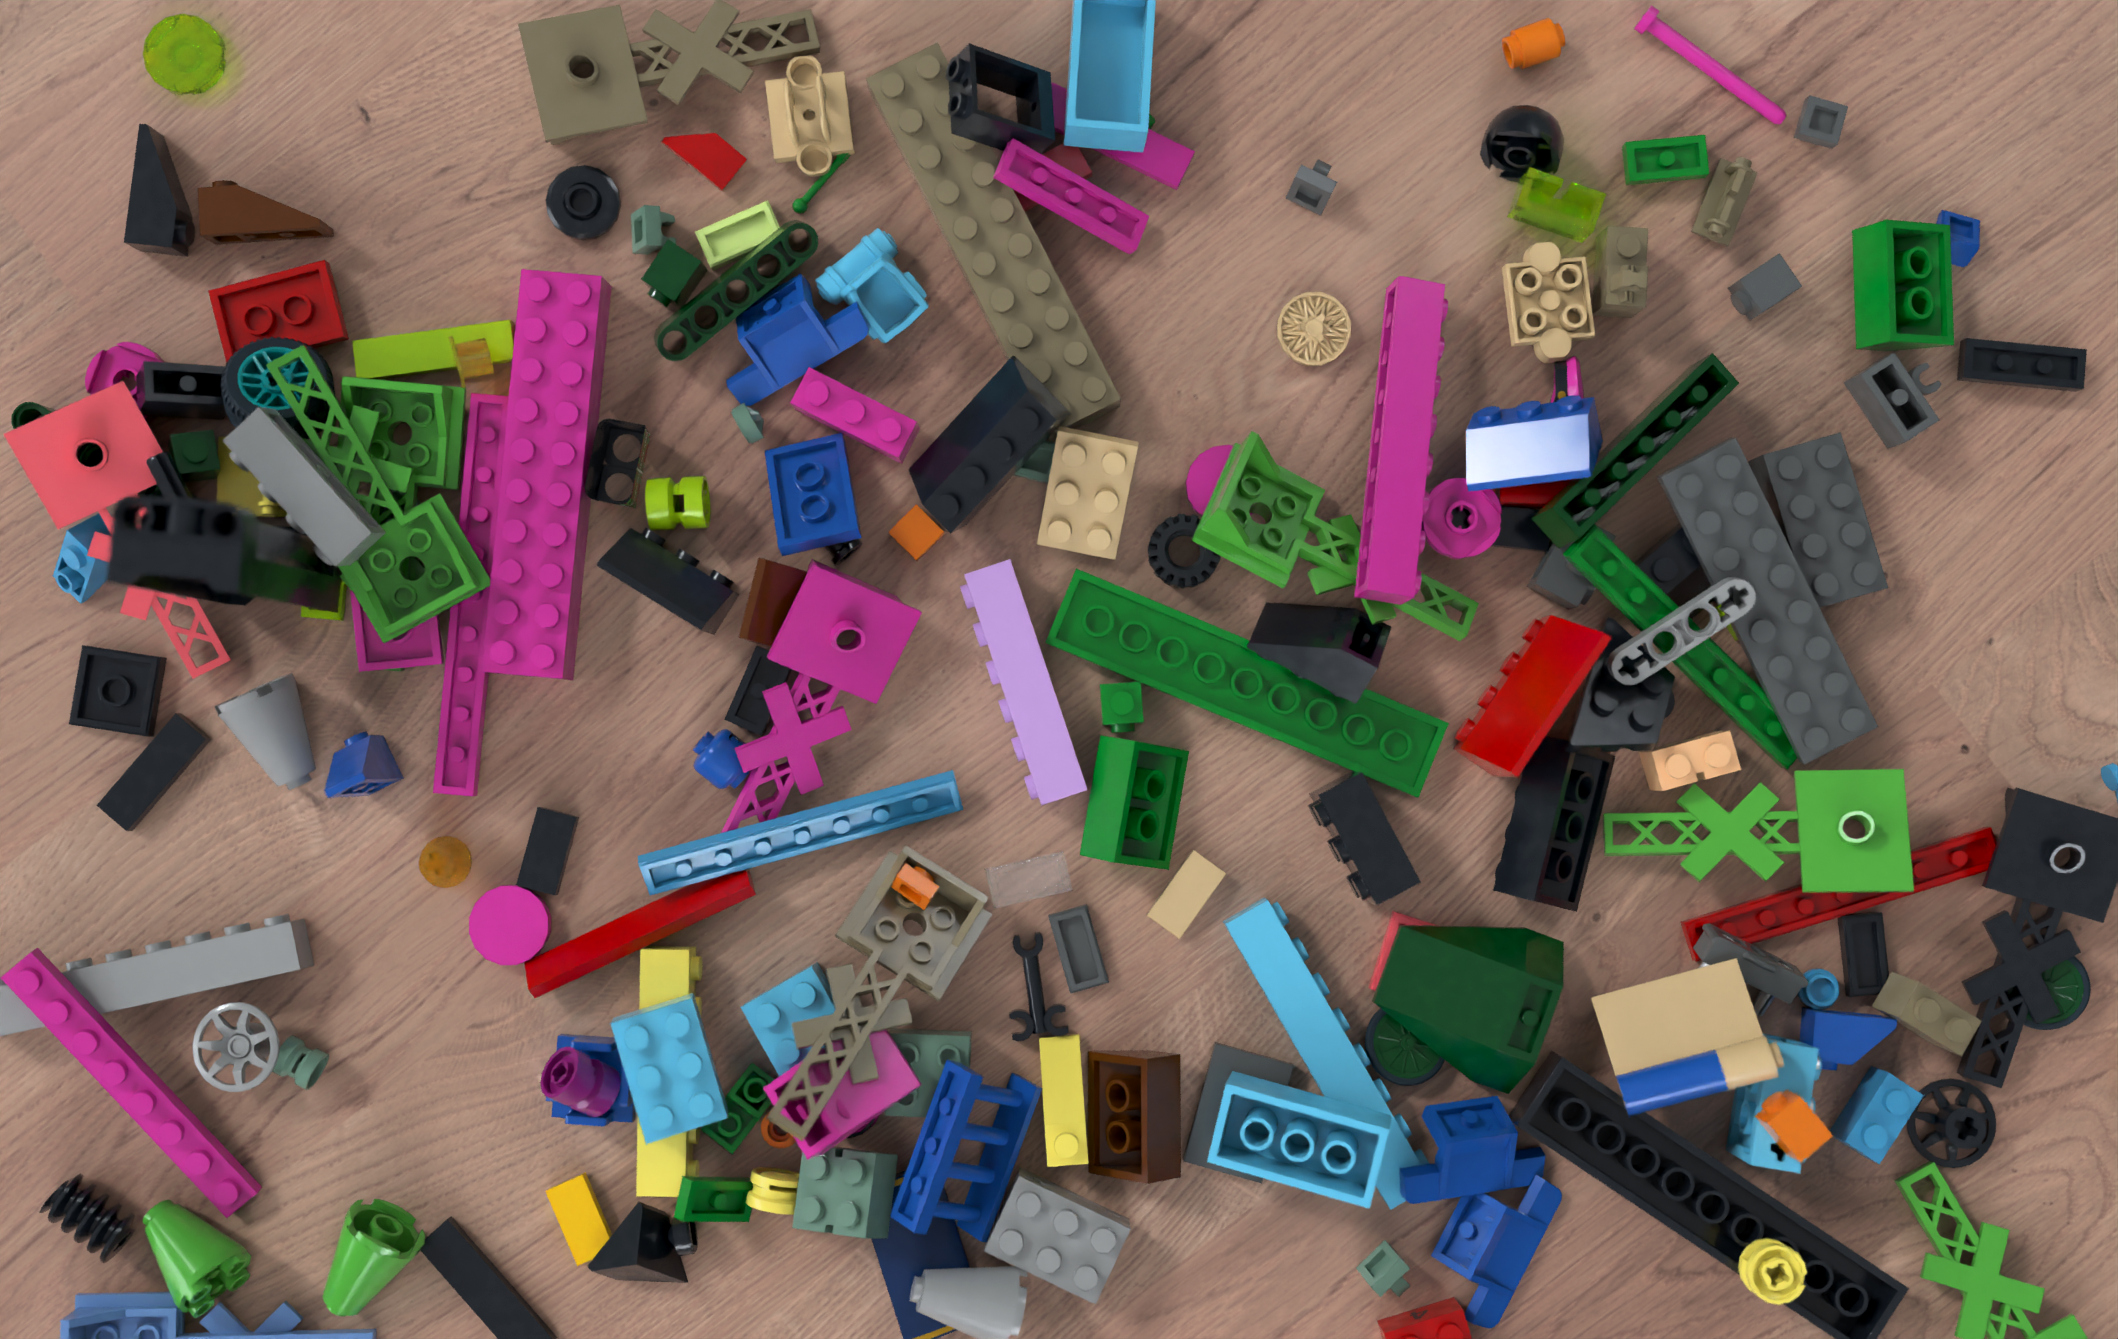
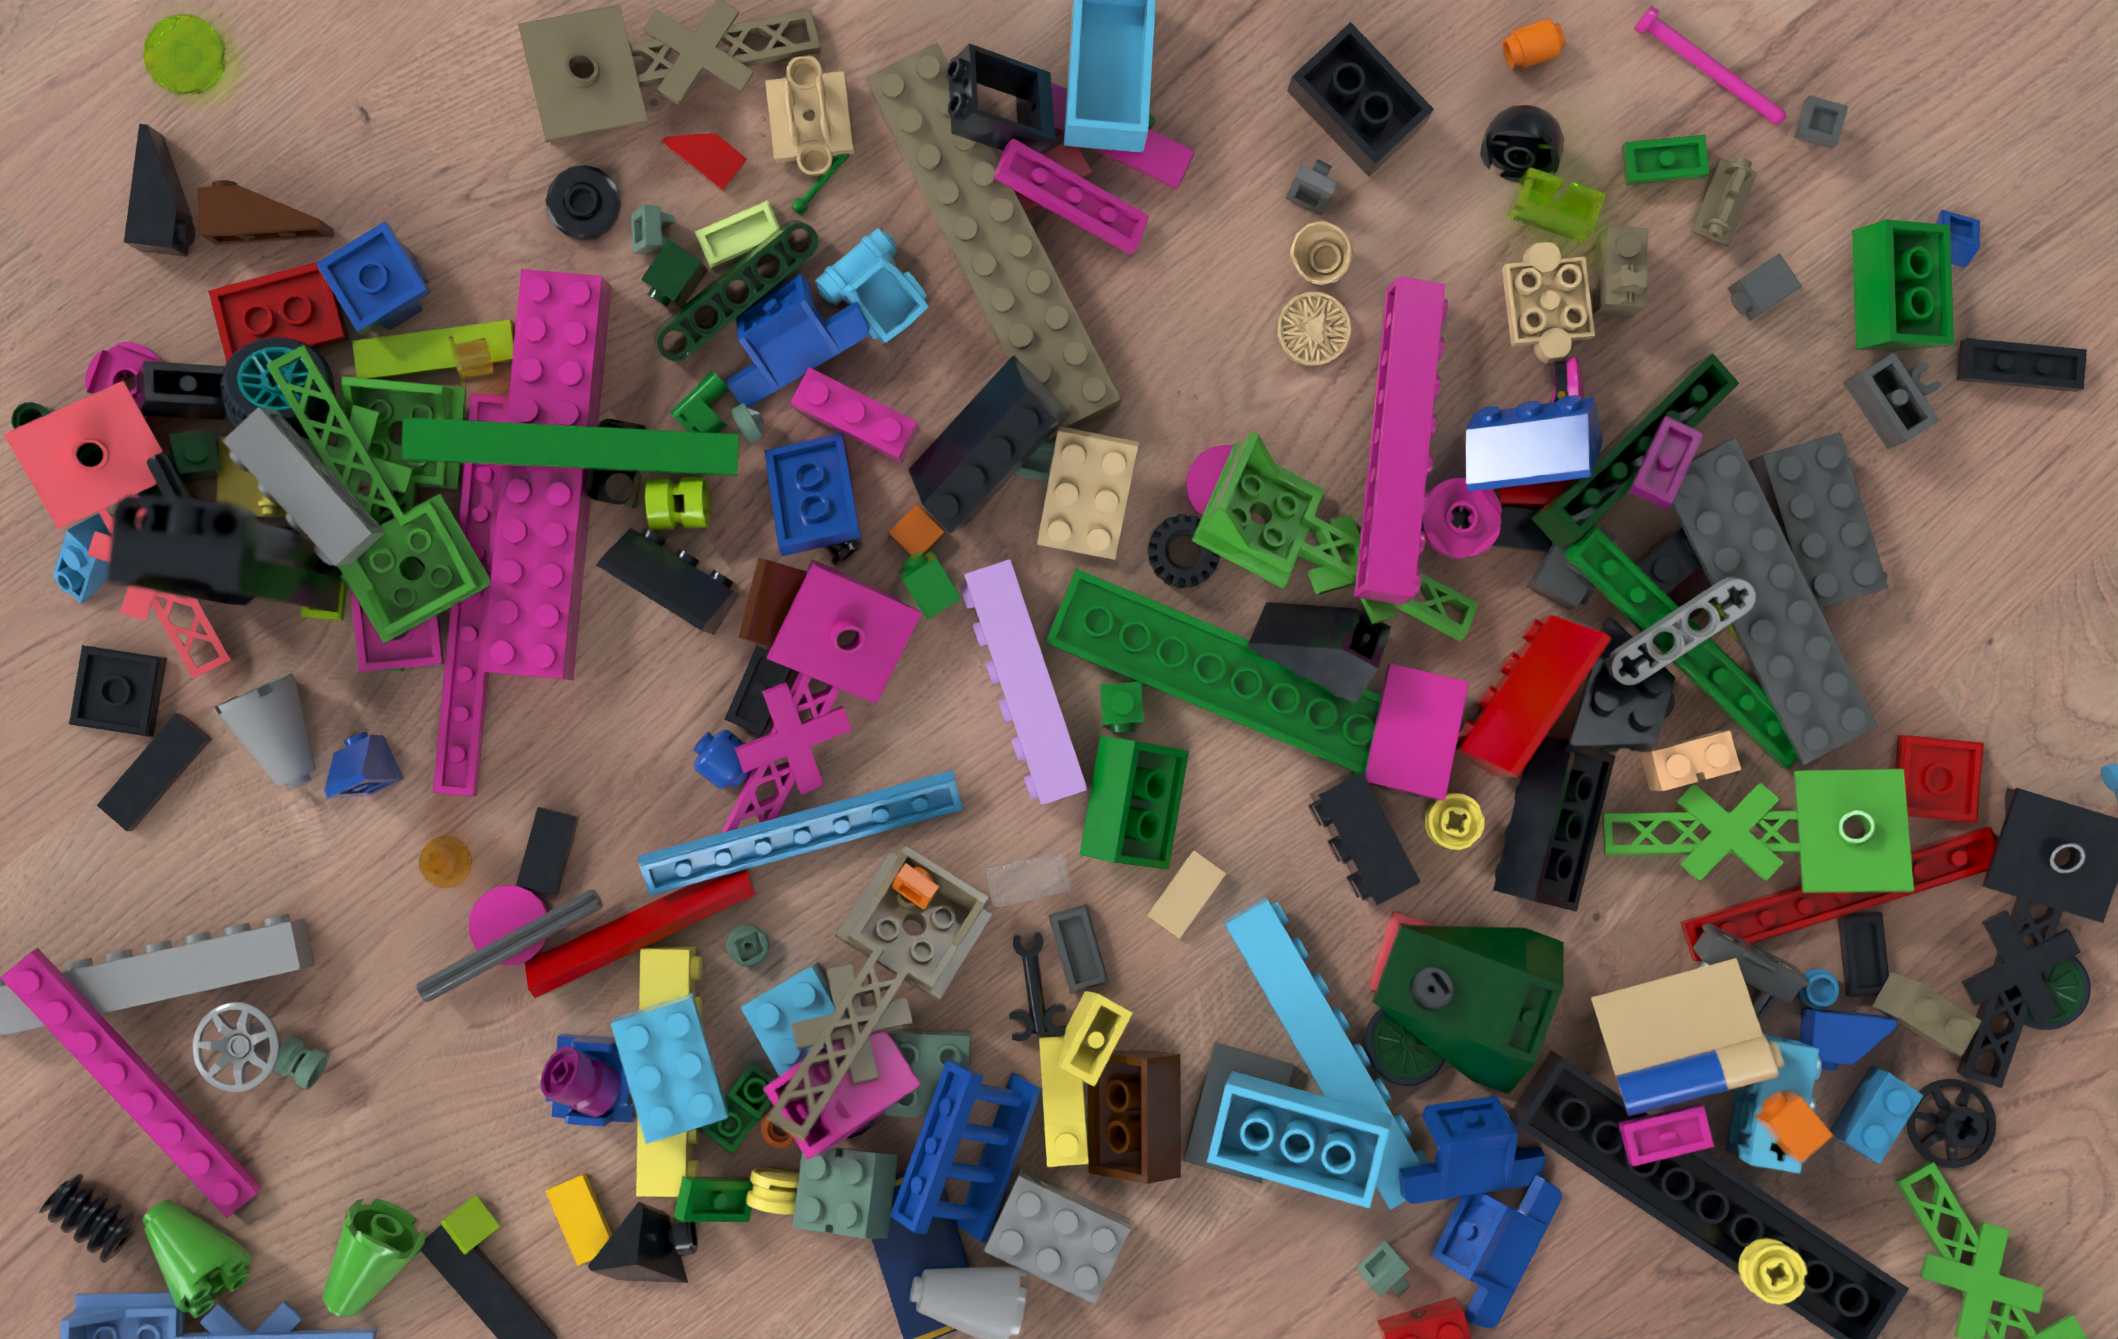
none -> blue panel [316,221,431,335]
none -> green tile [401,417,739,476]
none -> dark grey axle [417,889,603,1002]
none -> lime tile [440,1195,500,1255]
none -> green piece [669,371,728,433]
none -> sand green tile [726,924,769,967]
none -> green brick [898,550,962,620]
none -> light yellow slope [1057,991,1133,1087]
none -> black brick [1287,22,1434,177]
none -> tan hair [1290,221,1354,285]
none -> dark pink tile [1365,663,1469,801]
none -> black tile [1409,968,1454,1011]
none -> light yellow wheel [1423,793,1485,850]
none -> dark pink plate [1619,1103,1714,1166]
none -> magenta plate [1629,416,1704,509]
none -> red tile [1895,735,1984,823]

